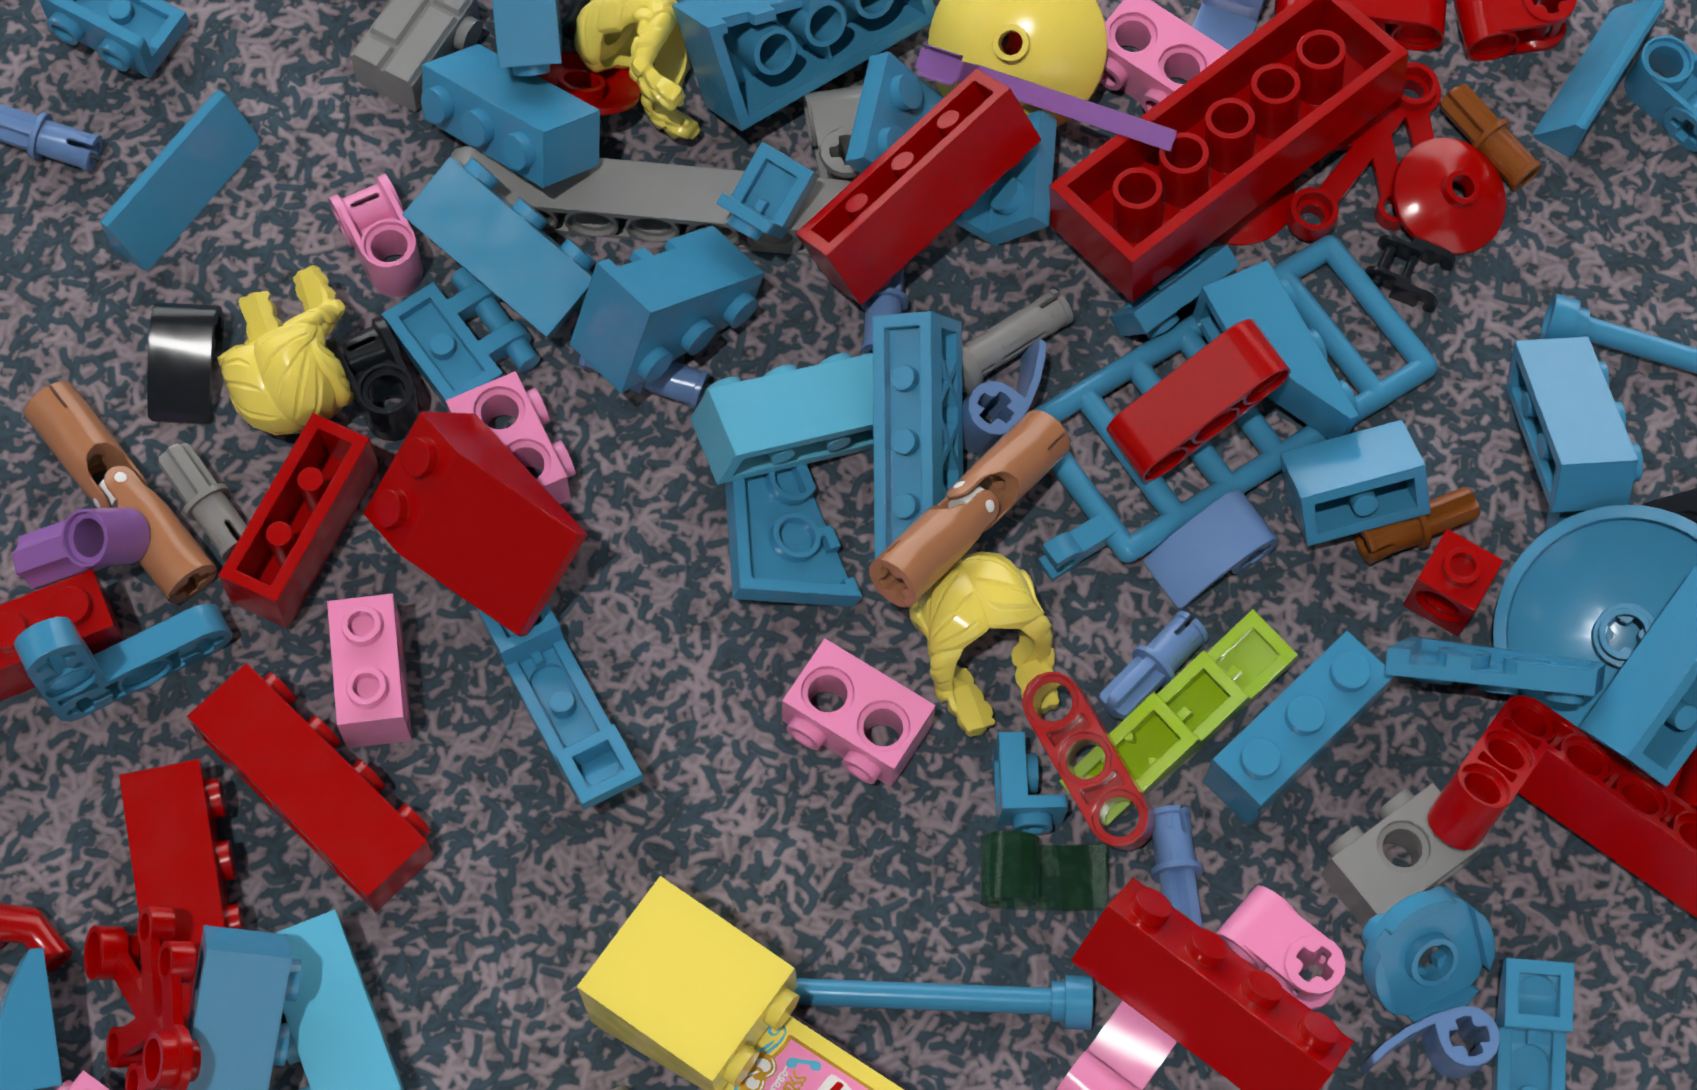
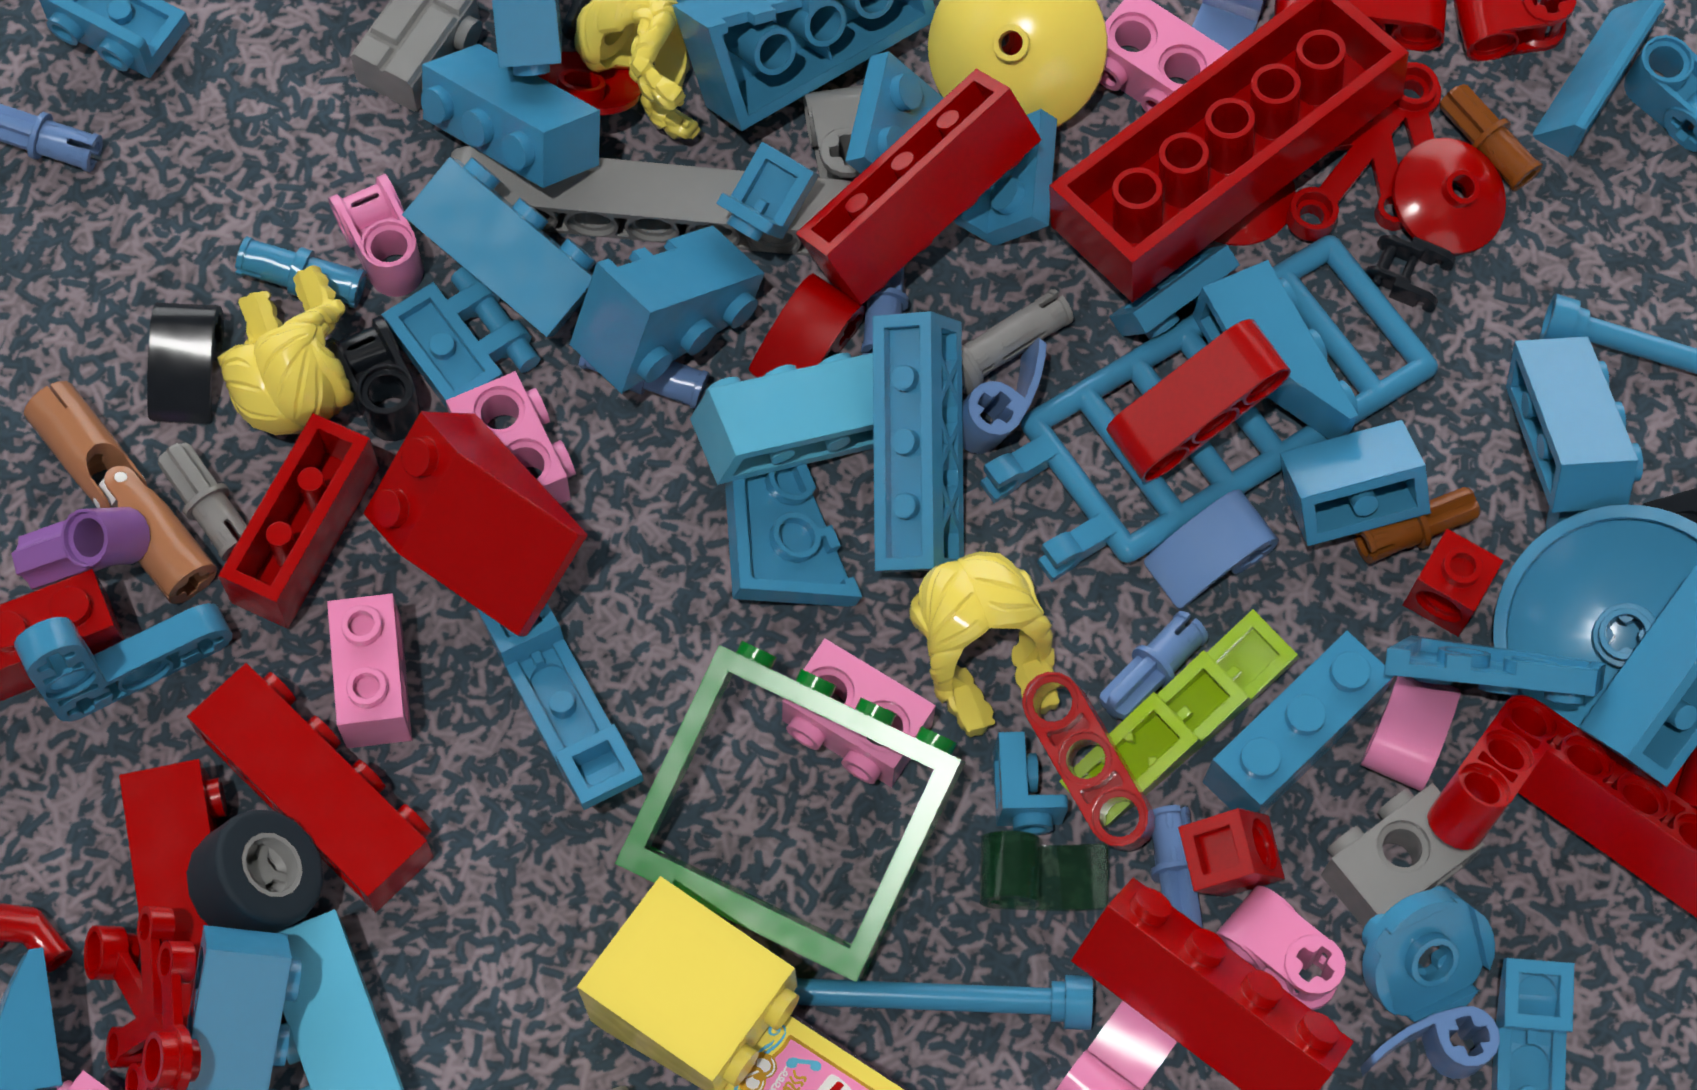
dark azure slope [100,89,260,271] -> none
nougat piece [869,410,1070,608] -> none
medium lavender piece [915,43,1177,152] -> none
none -> black wheel [186,809,324,933]
none -> dark azure pin [235,236,367,308]
none -> window [615,641,966,982]
none -> red panel [749,273,866,378]
none -> red brick [1178,808,1285,897]
none -> bright pink panel [1360,676,1461,791]

